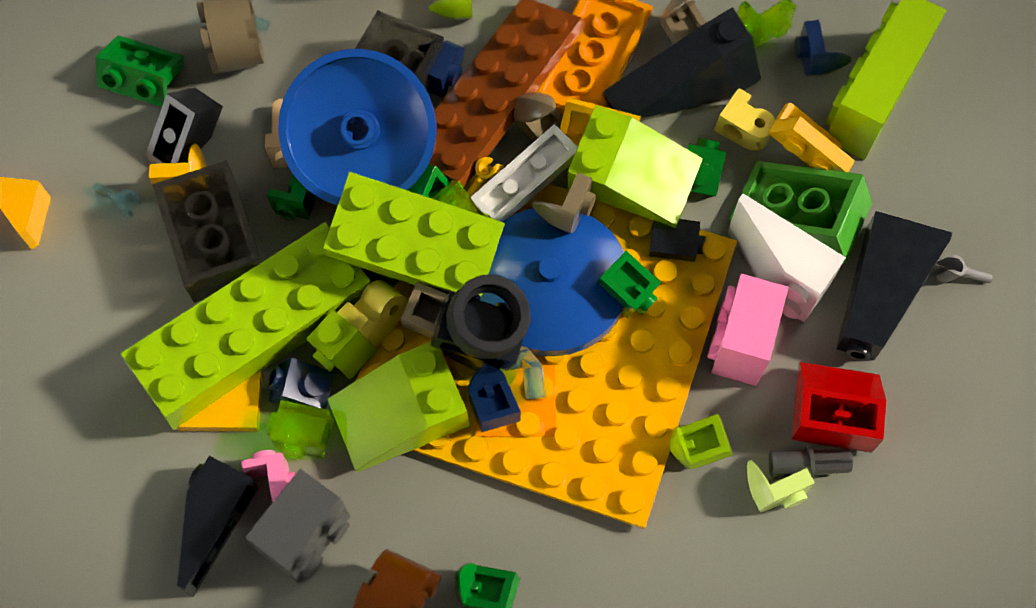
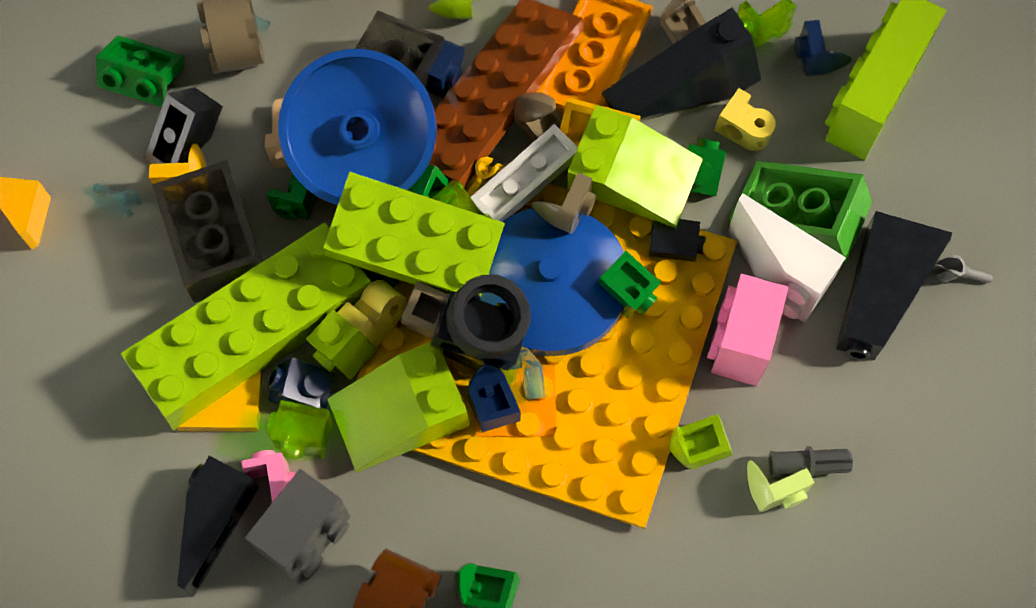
yellow bracket [768,103,855,172] -> none
red slope [791,362,887,453] -> none

